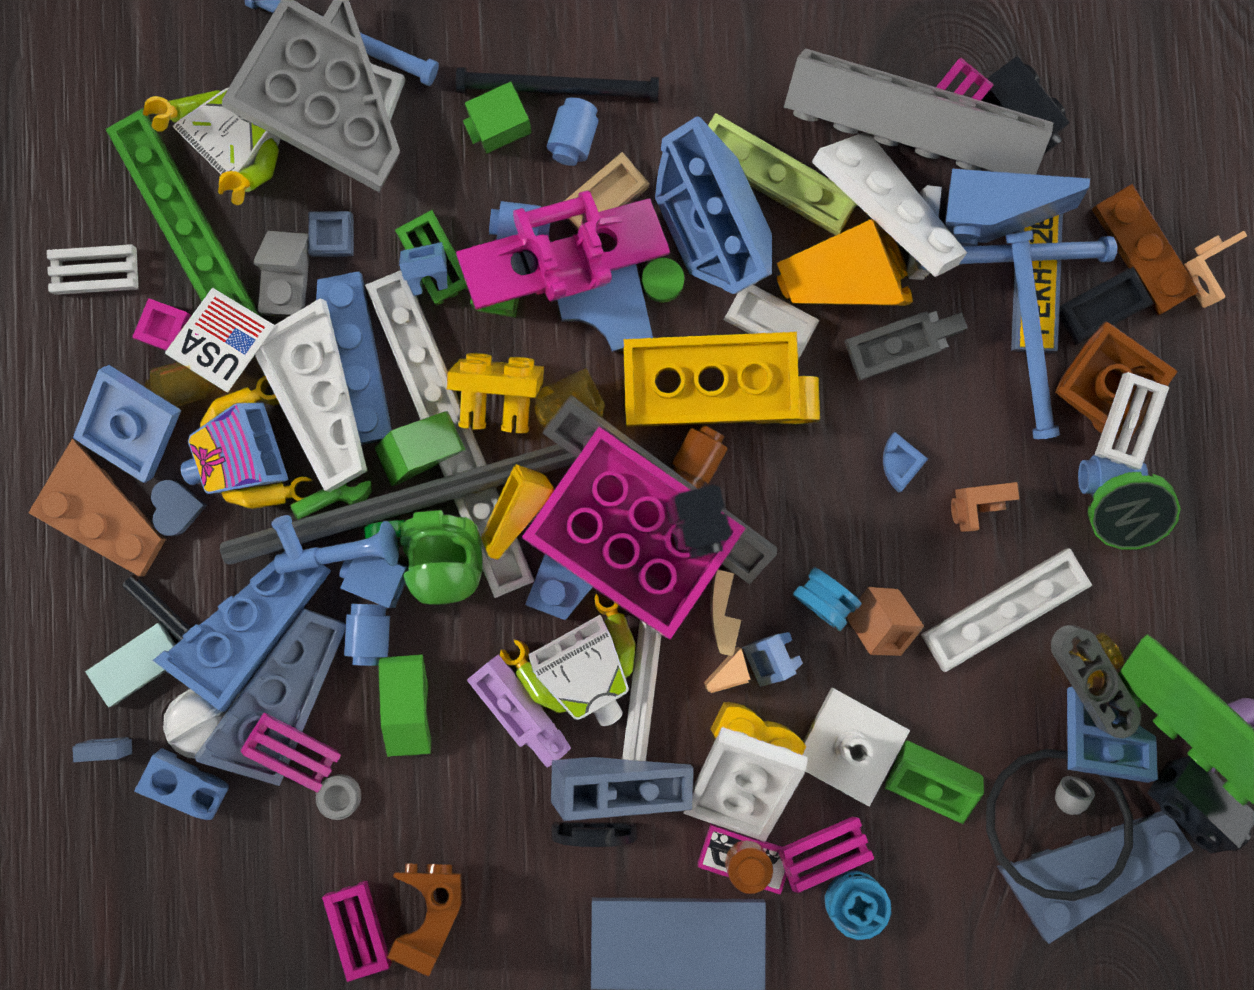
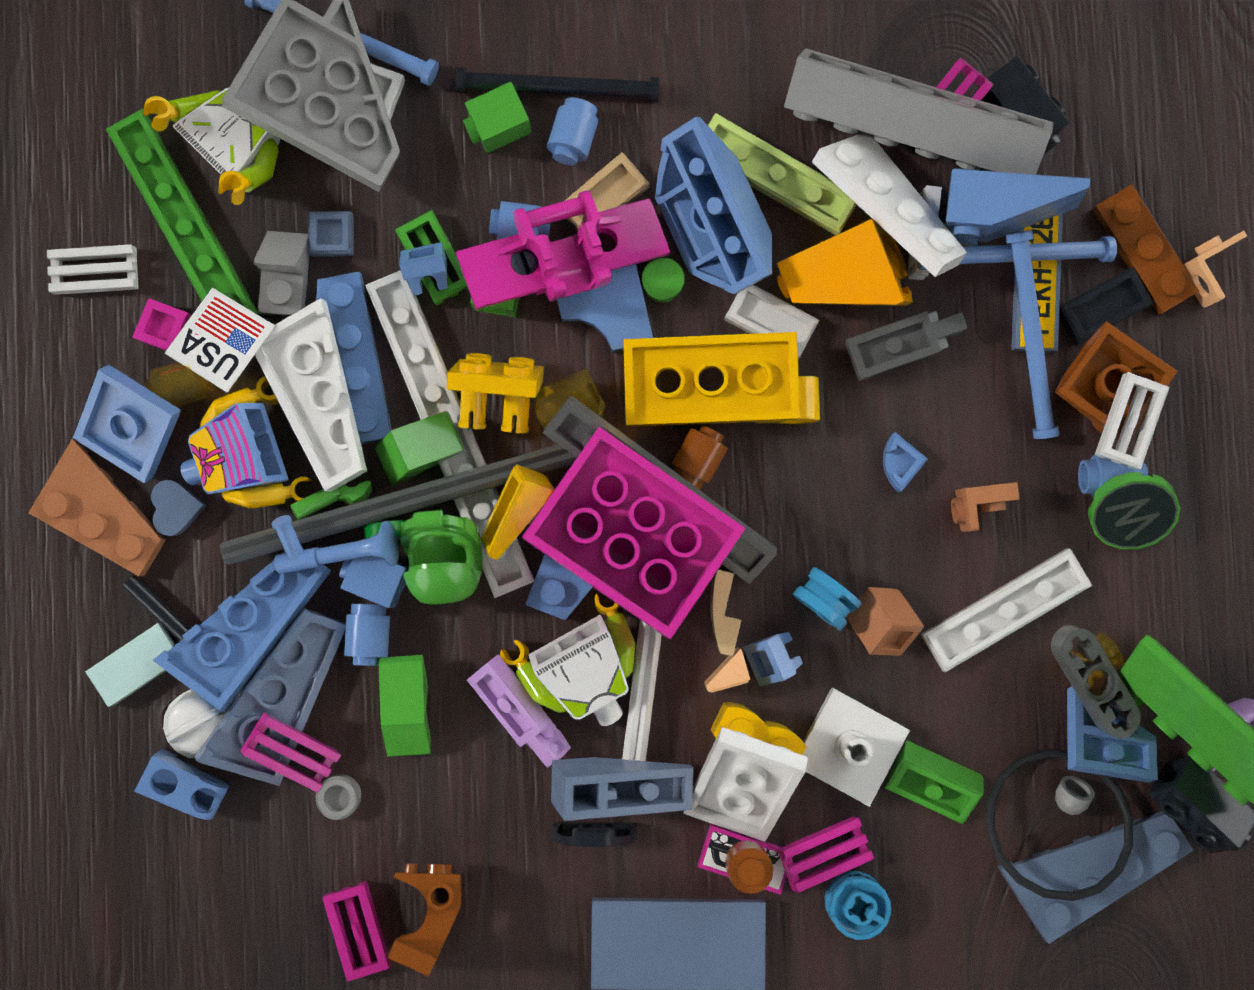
sand blue tile [73,737,132,762] -> none
black brick [665,484,732,559] -> none

